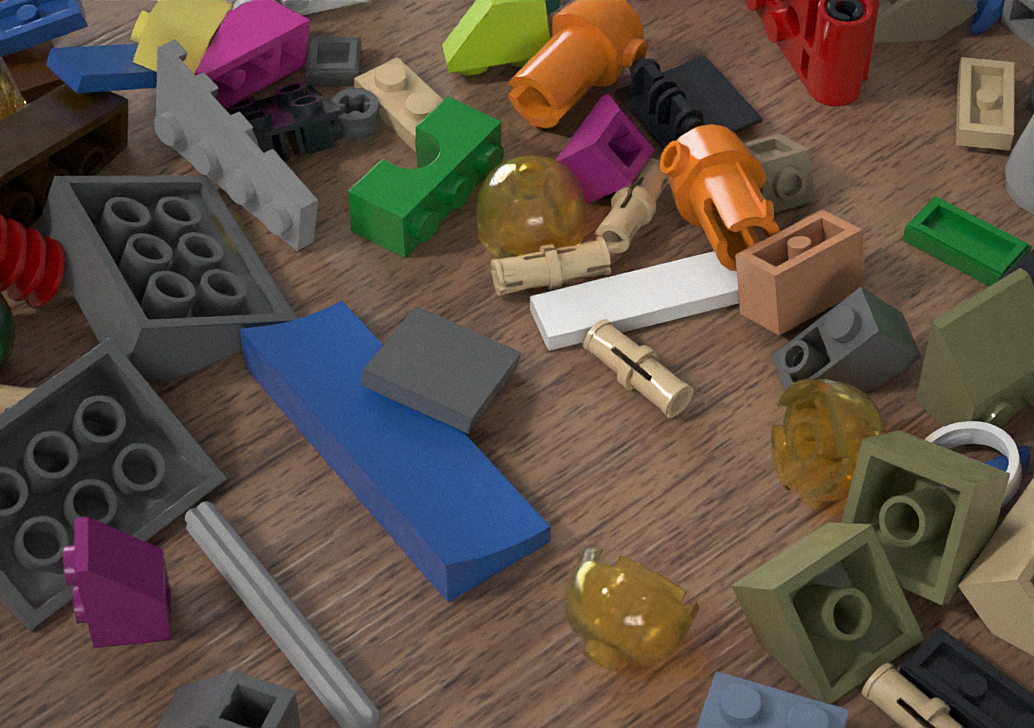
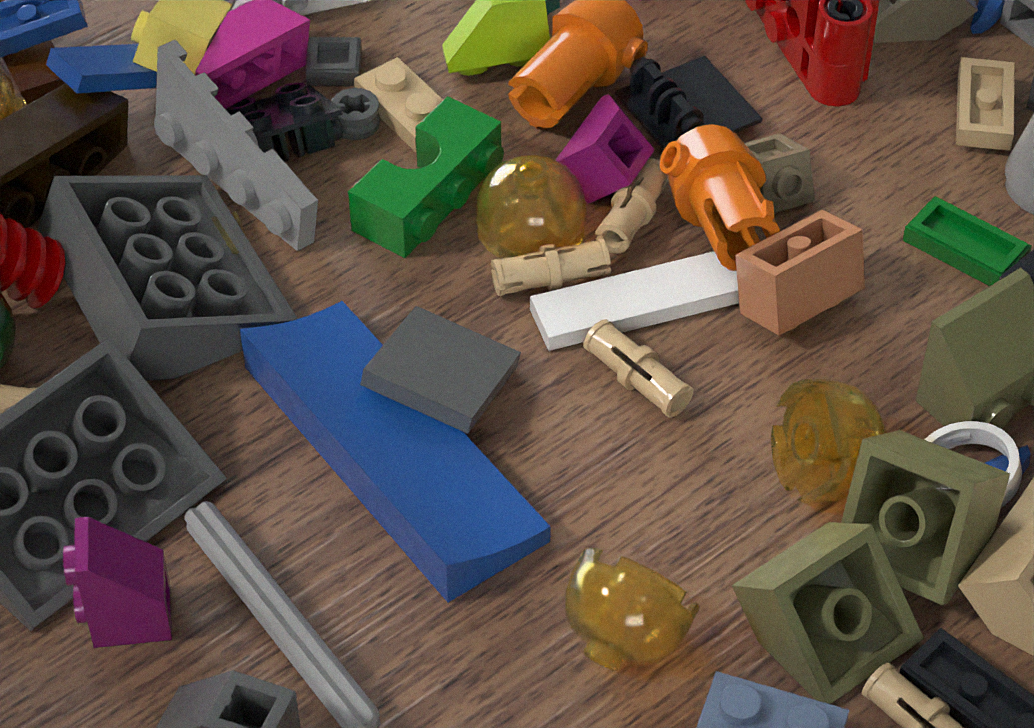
dark grey slope [772,287,922,404] -> none

